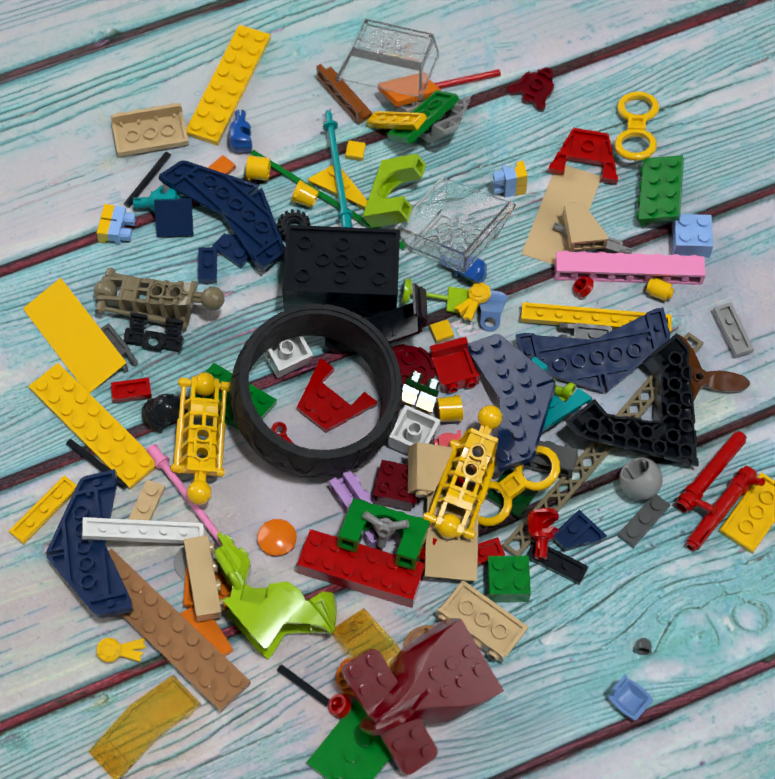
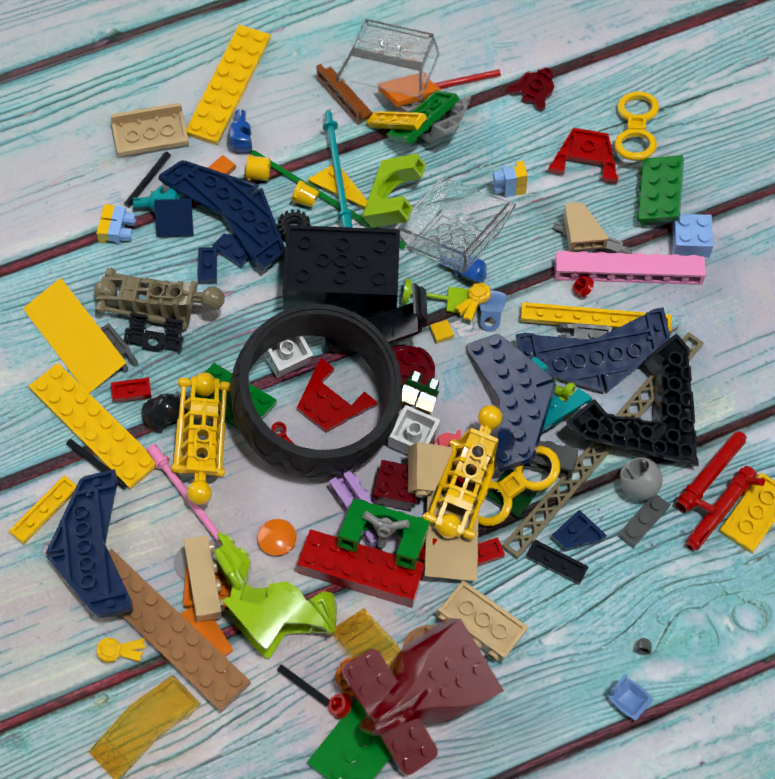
white plate [82,517,204,544] -> none
tan plate [128,480,166,521] -> none
yellow tile [345,140,366,161] -> none
red panel [429,336,480,393] -> none
yellow piece [436,394,463,423] -> none
green brick [487,556,531,603] -> none
tan sticker [521,165,602,265] -> none
red piece [528,508,559,560] -> none
yellow brick [645,278,675,301] -> none
reddish brown piece [678,334,750,400] -> none
light grey plate [713,302,754,358] -> none

